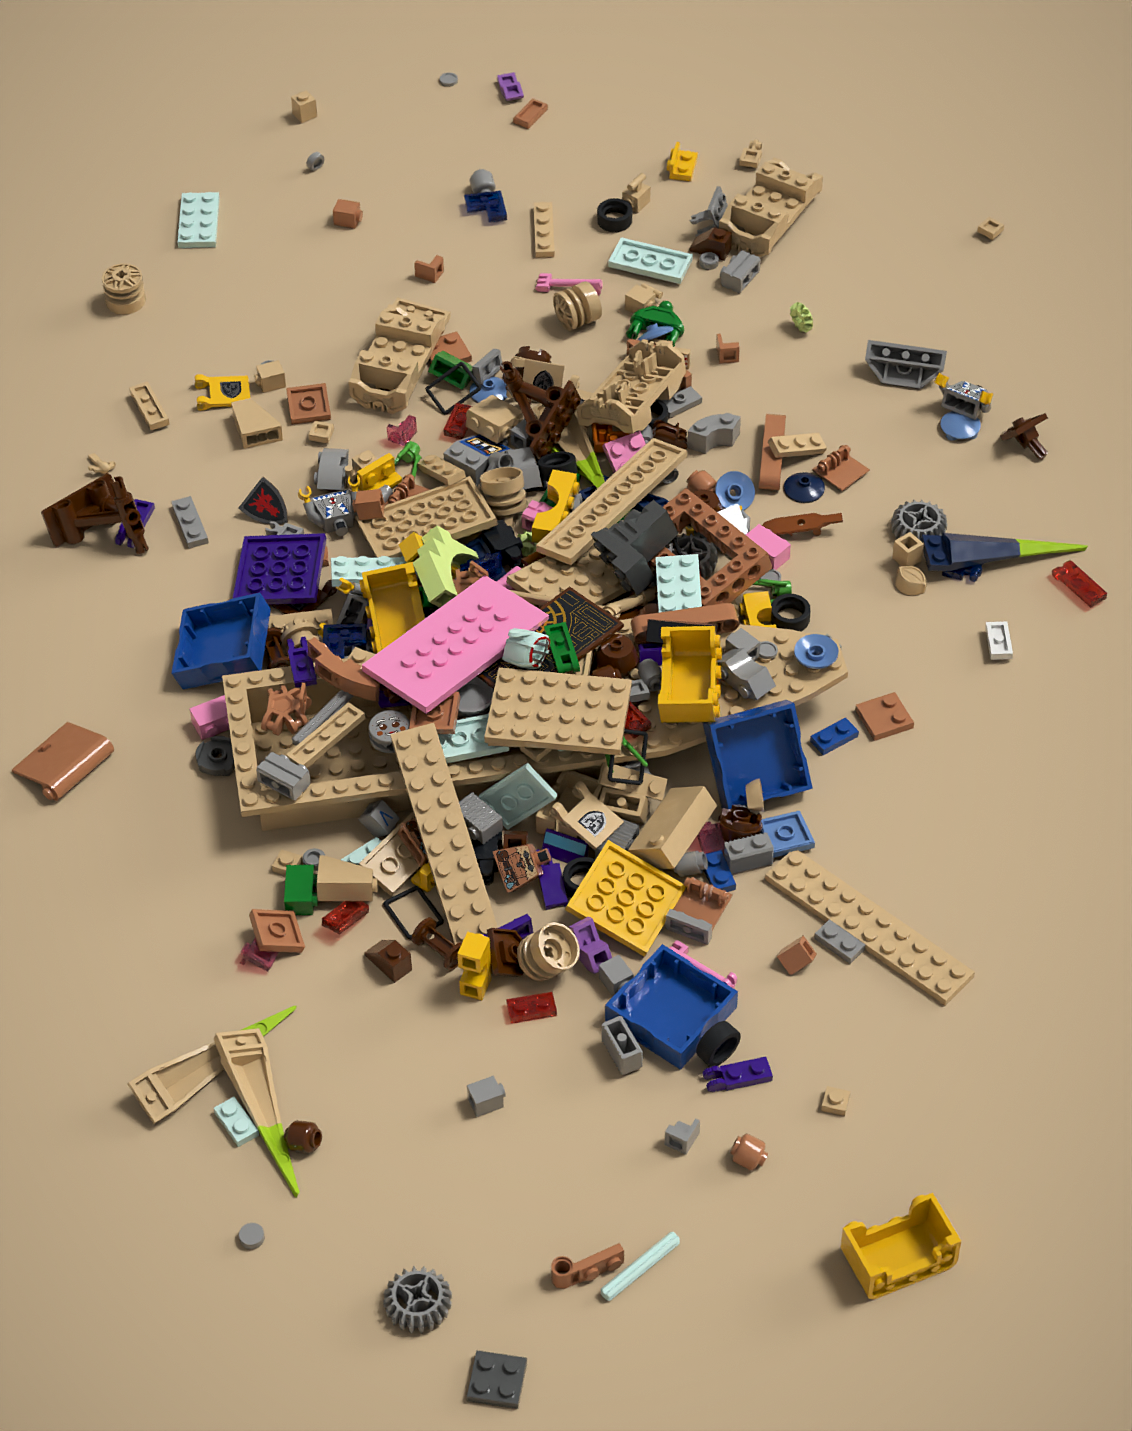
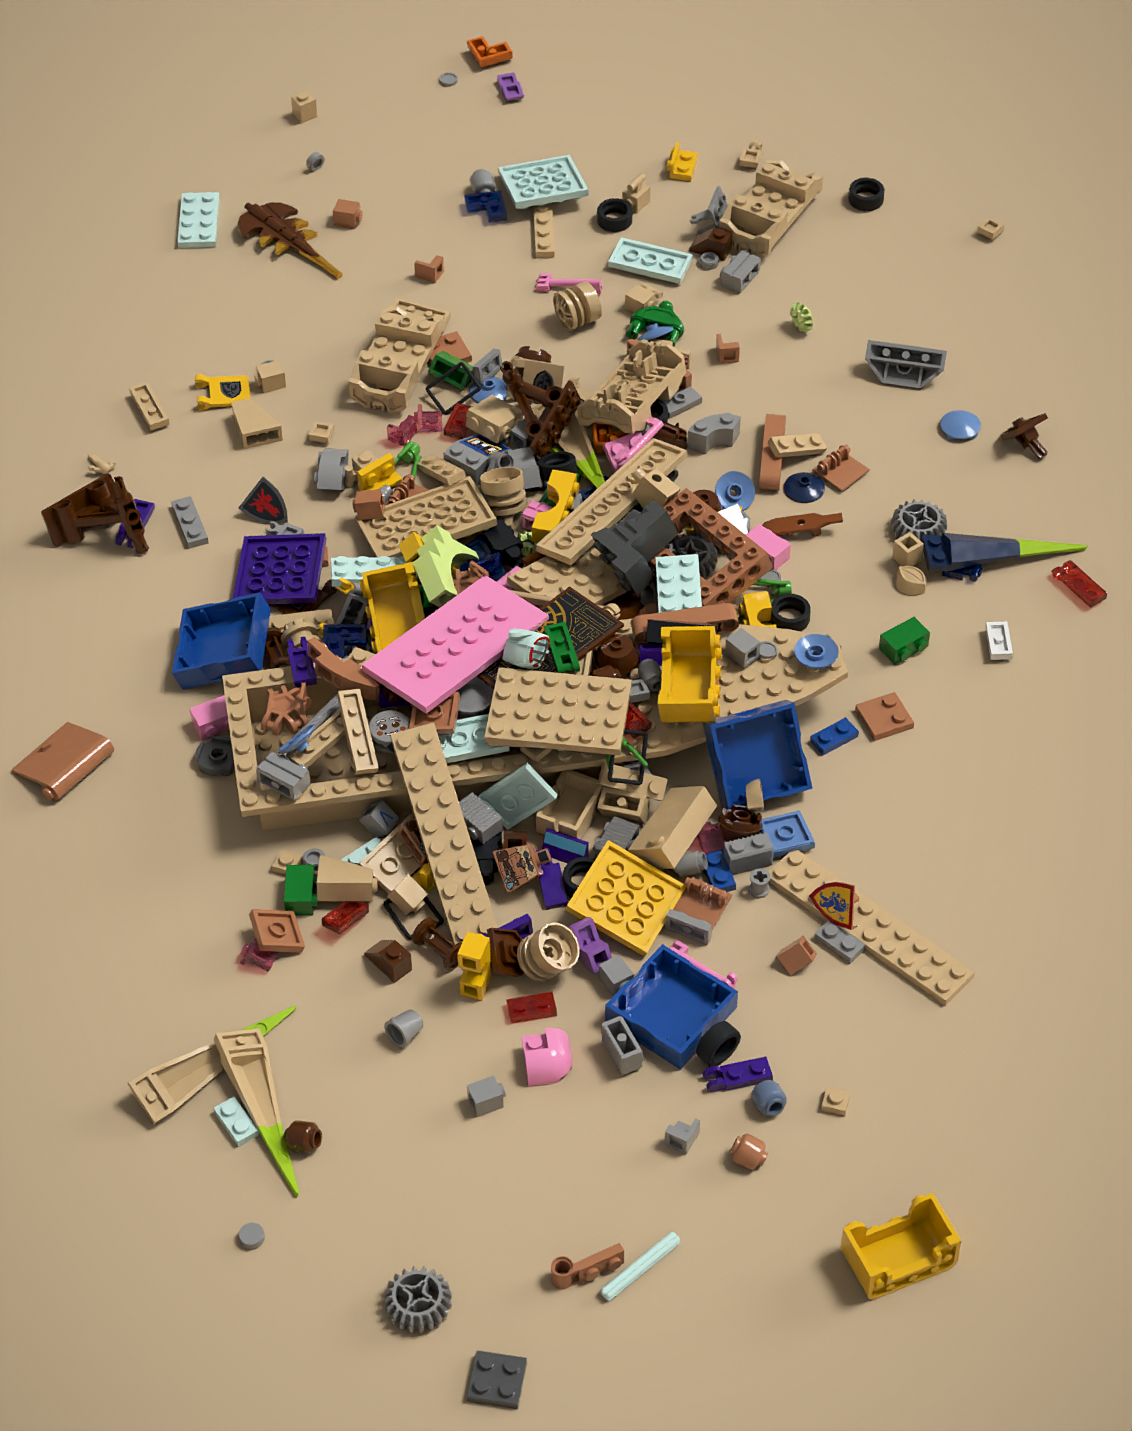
tan wheel [102,263,146,315] -> none
nougat plate [286,383,331,424] -> none
light grey torso [298,476,360,536] -> none
nougat tile [513,98,548,129] -> none
tan flag [549,781,624,850] -> none
tan pin [607,586,658,616] -> none
nougat head [686,470,717,493] -> none
light grey brick [718,648,776,700] -> none
light grey torso [934,373,993,420] -> none
none -> reddish brown animal [238,202,342,279]
none -> medium blue dish [278,724,315,754]
none -> tan plate [337,689,379,775]
none -> light grey piece [384,1009,423,1047]
none -> tan brick [387,875,428,915]
none -> clear pink bracket [414,404,443,432]
none -> orange brick [467,36,513,68]
none -> light aqua plate [498,155,589,209]
none -> bright pink brick [522,1028,572,1087]
none -> bright pink hinge [613,417,664,468]
none -> tan torso [632,468,681,508]
none -> light grey bush [749,868,770,898]
none -> sand blue head [751,1080,787,1116]
none -> shield [809,882,859,930]
none -> black tyre [848,177,885,211]
none -> green brick [879,617,930,664]

